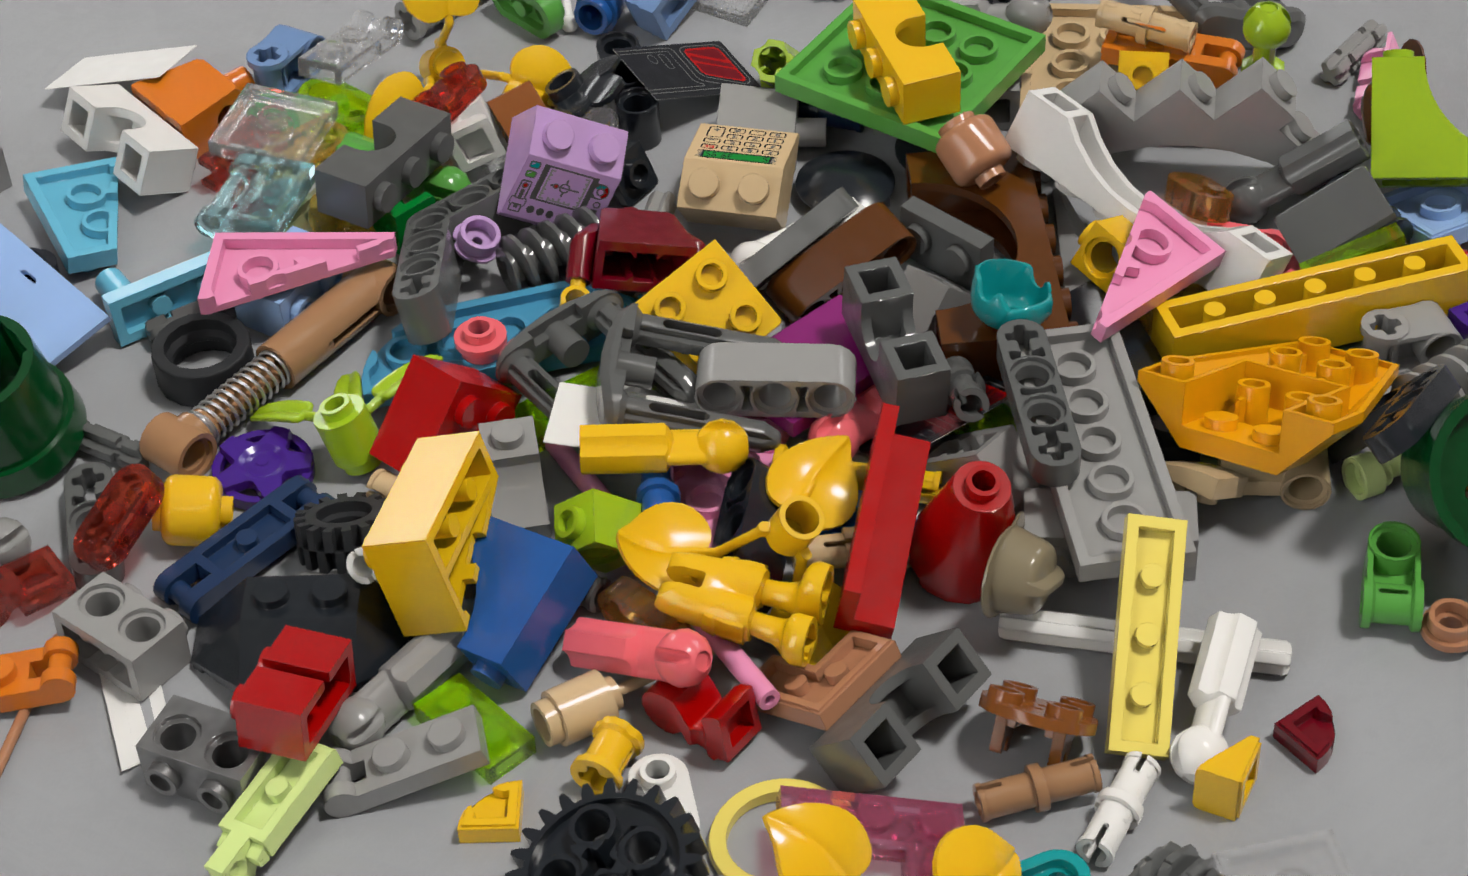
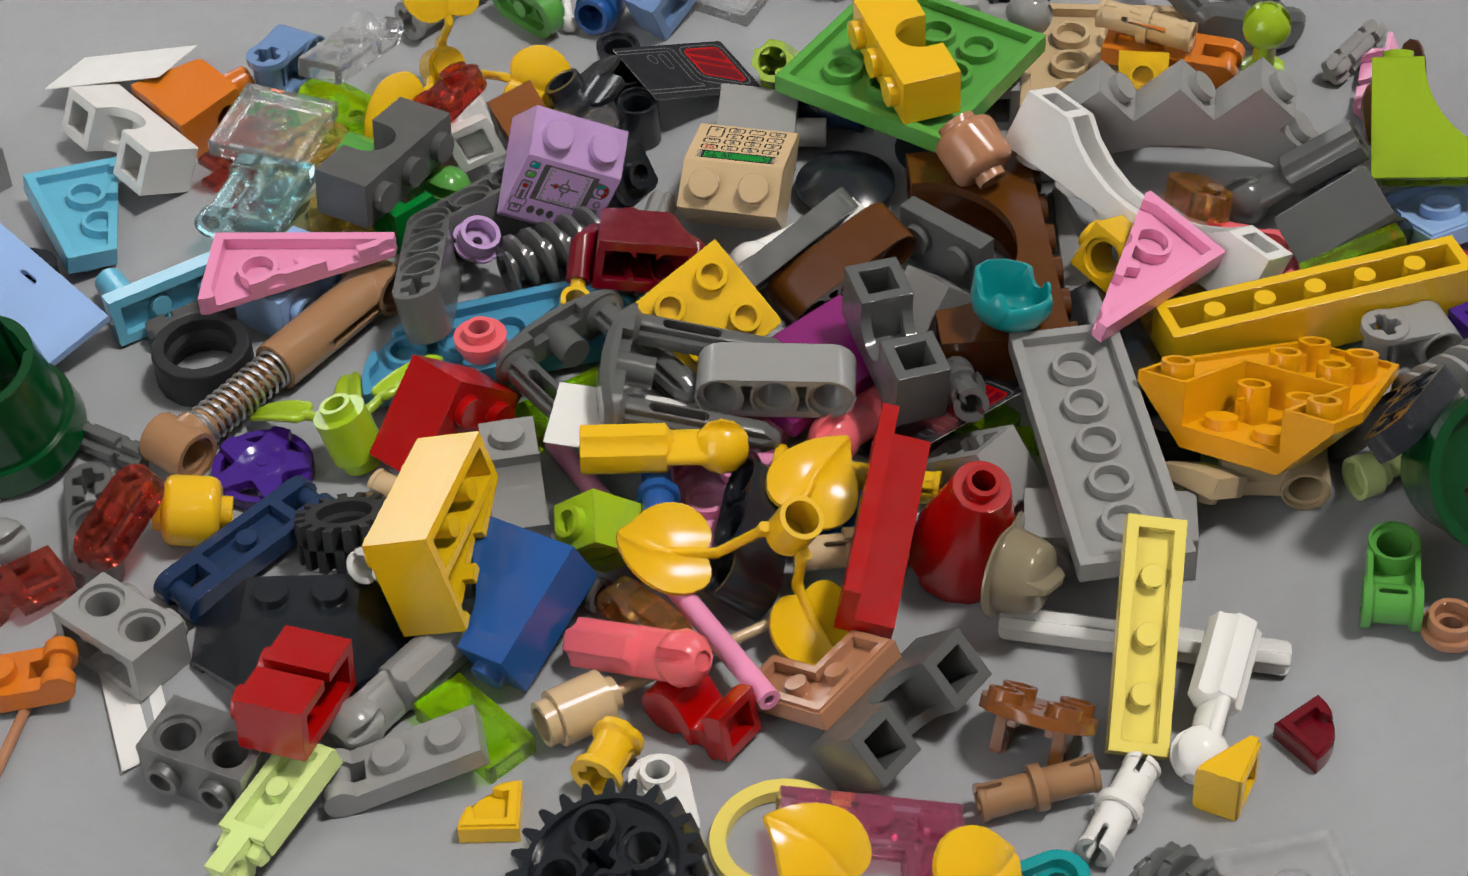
yellow piece [654,552,834,667] -> none
dark grey beam [996,319,1081,487] -> none

